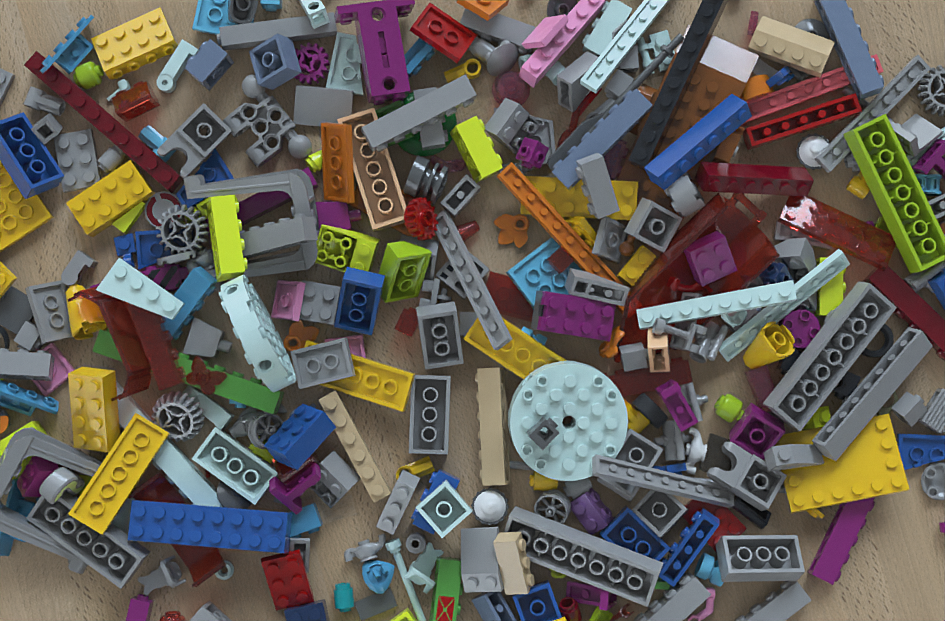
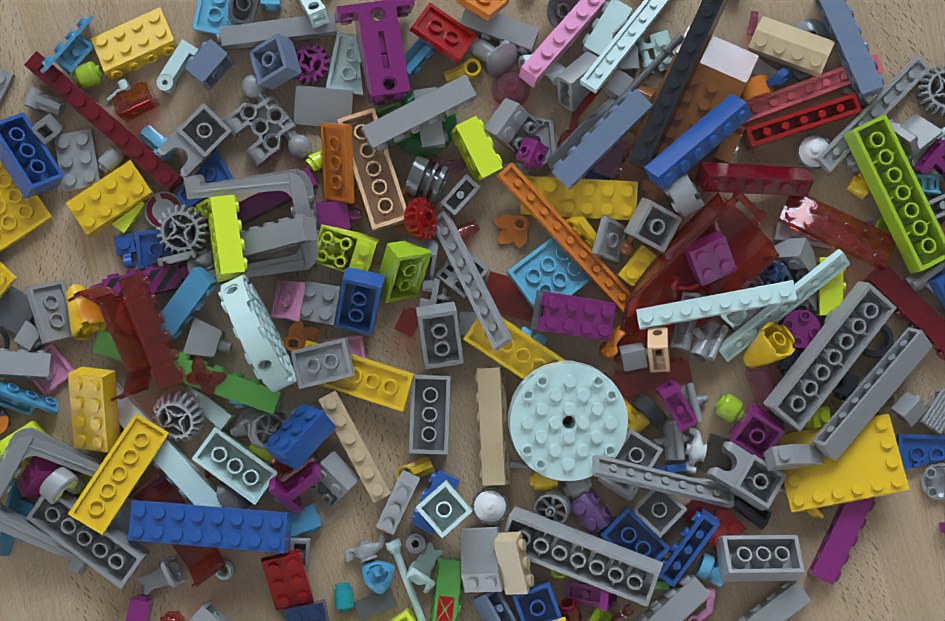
light grey leg [61,250,98,286] -> none
light aqua wing [96,258,185,320] -> none
bright pink tile [522,14,569,49] -> none
dark grey brick [527,417,559,450] -> none
clear red tile [546,246,574,274] -> none
light grey slope [565,268,630,306] -> none
light grey brick [575,153,620,219] -> none
light grey bar [652,318,708,354] -> none

